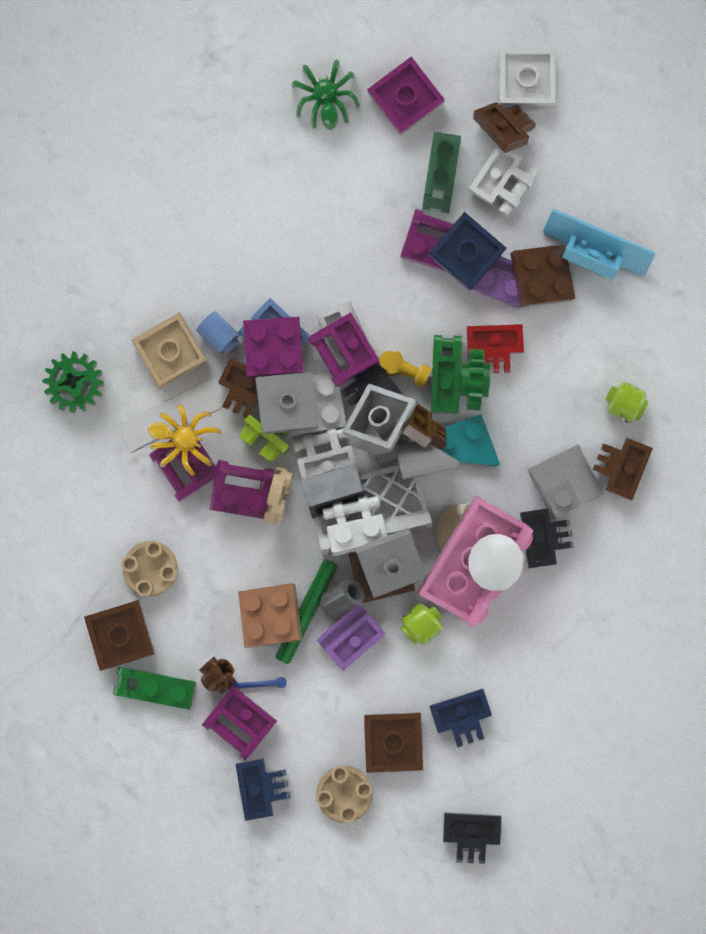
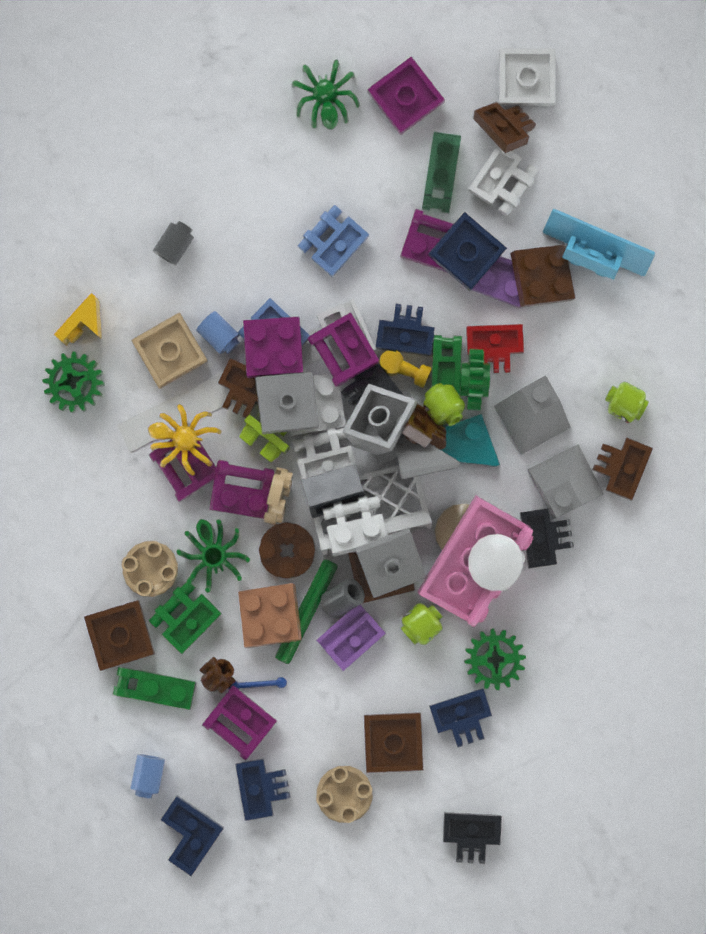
none -> yellow slope [54,293,102,346]
none -> medium blue brick [130,754,165,798]
none -> green plate [148,582,222,654]
none -> dark grey brick [153,221,194,266]
none -> dark blue plate [161,795,224,876]
none -> green animal [176,519,250,593]
none -> reddish brown plate [259,522,315,579]
none -> medium blue plate [297,205,369,277]
none -> dark blue hinge [375,303,435,357]
none -> lime head [423,383,465,426]
none -> green gear [464,628,526,691]
none -> light grey slope [494,375,571,455]

